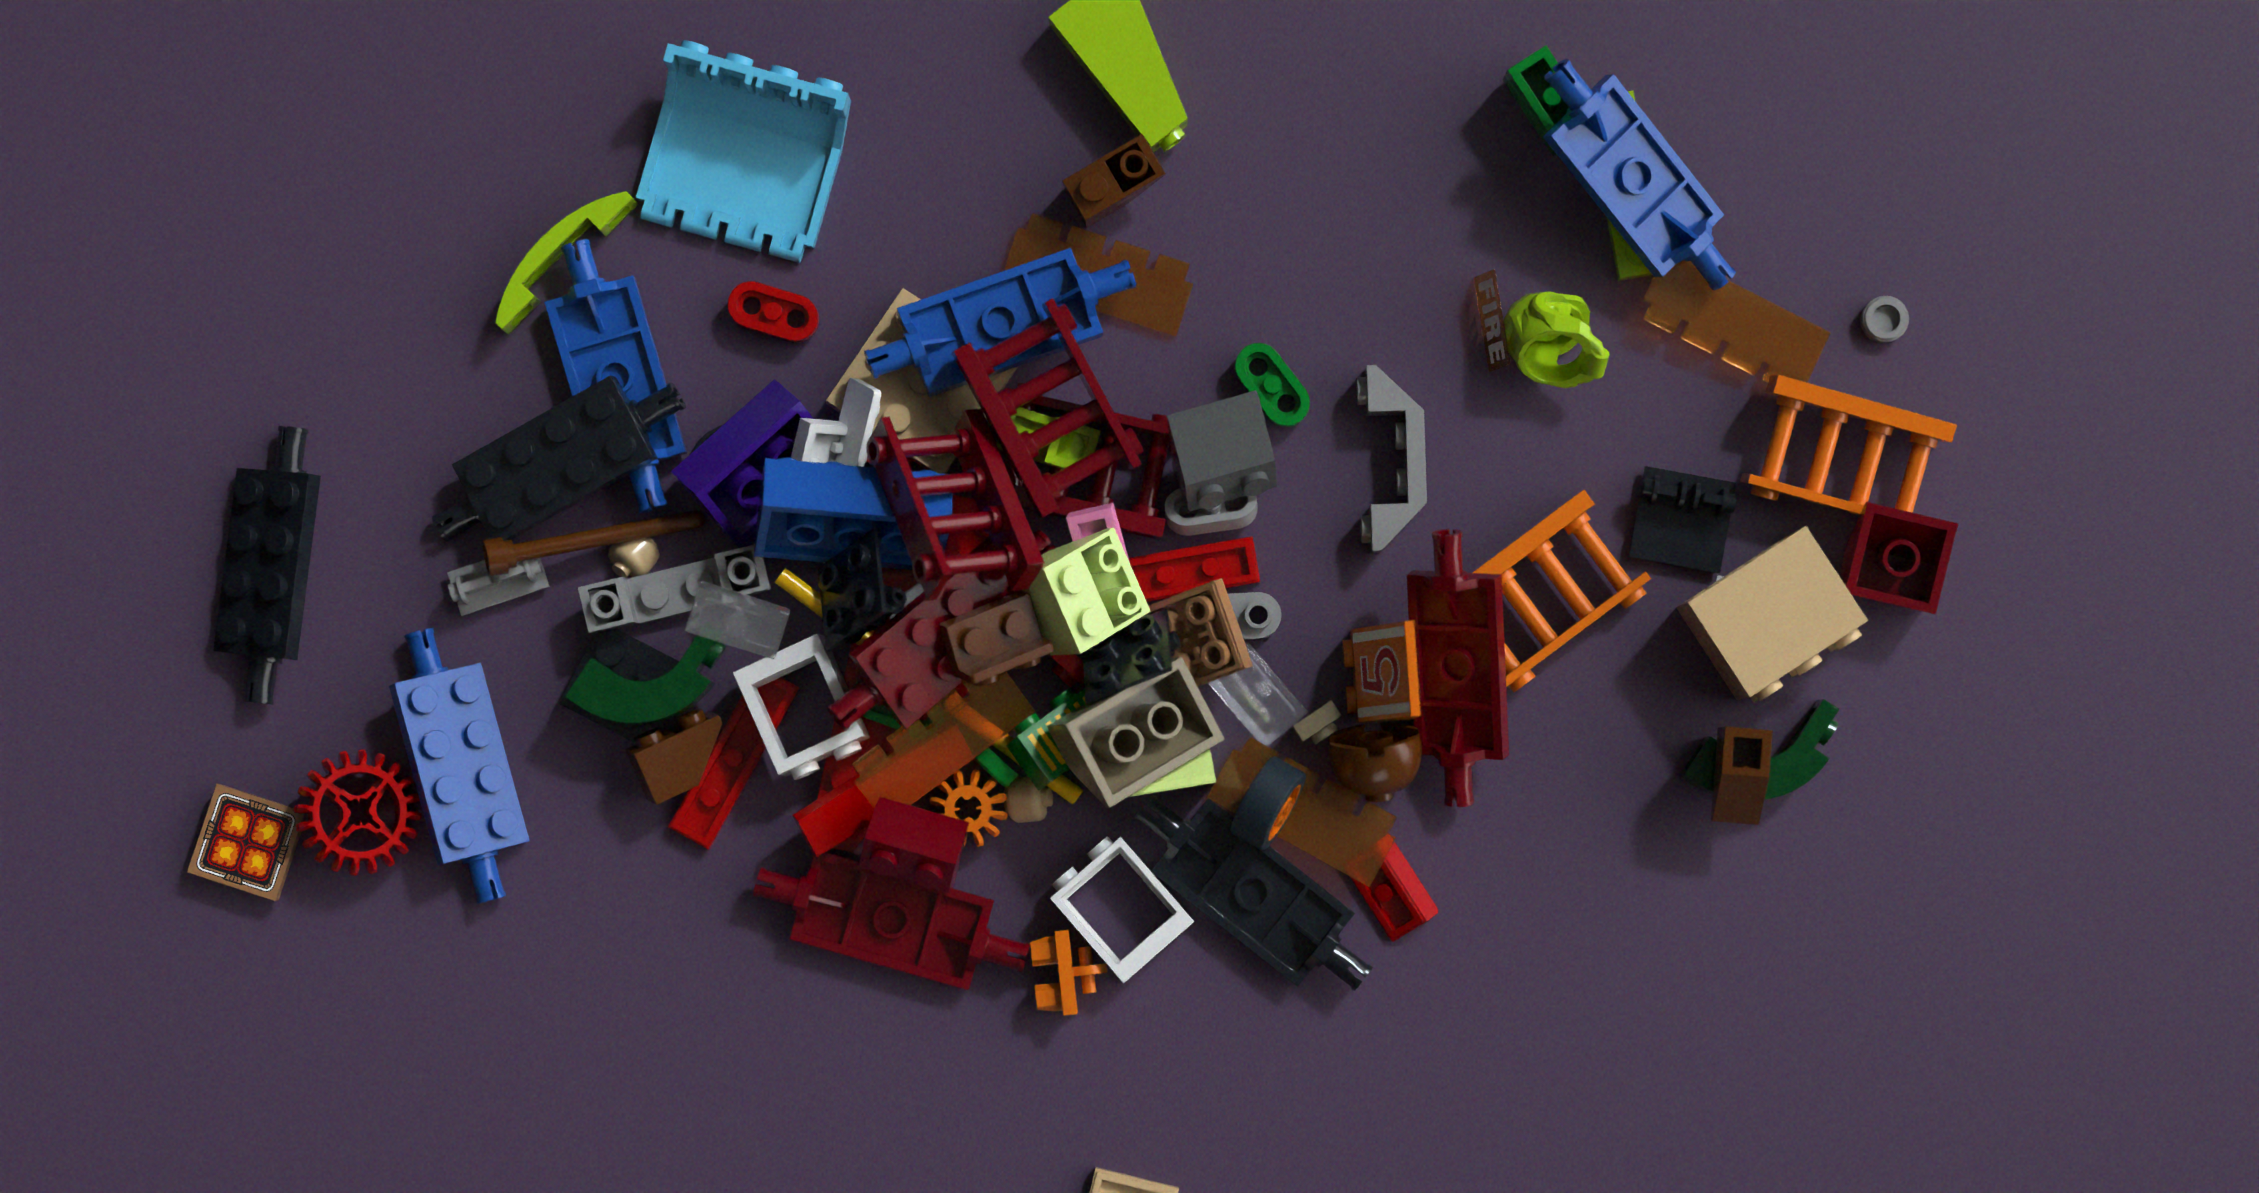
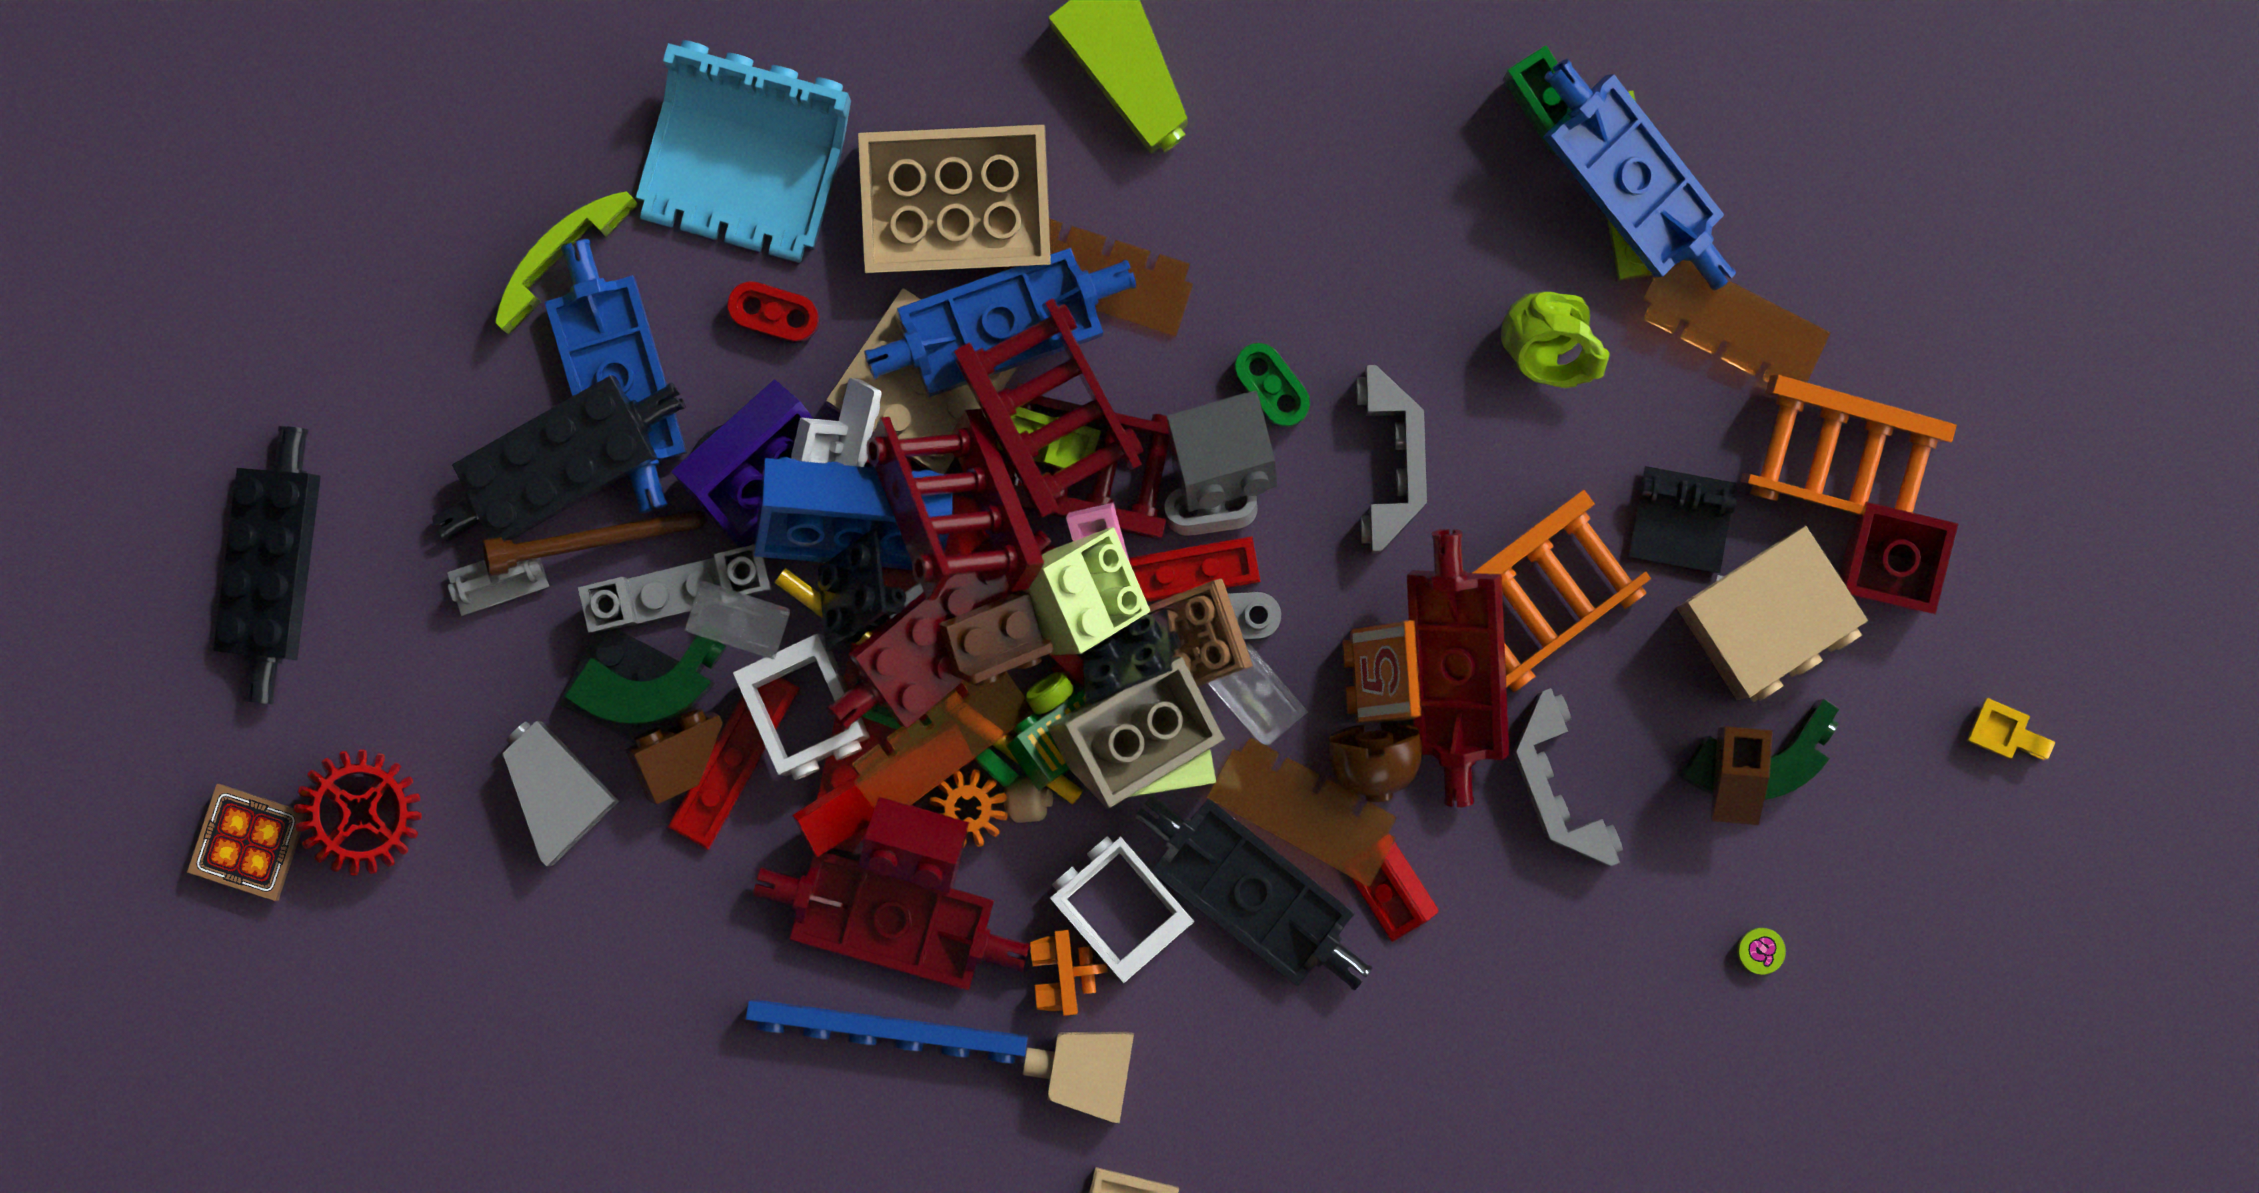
plate [389,628,530,904] -> none
tan piece [608,537,659,578] -> none
reddish brown slope [1062,134,1166,228] -> none
black wheel [1231,756,1306,851] -> none
dark tan plate [1291,700,1342,744] -> none
clear orange sticker [1474,269,1510,372] -> none
light grey tile [1860,296,1909,343] -> none
none -> light grey slope [503,721,620,866]
none -> blue plate [746,999,1029,1063]
none -> tan slope [858,125,1051,273]
none -> tan torso [1023,1032,1134,1123]
none -> lime tile [1026,672,1074,714]
none -> light grey slope [1512,688,1623,866]
none -> lime tile [1737,928,1786,975]
none -> yellow plate [1966,698,2055,761]

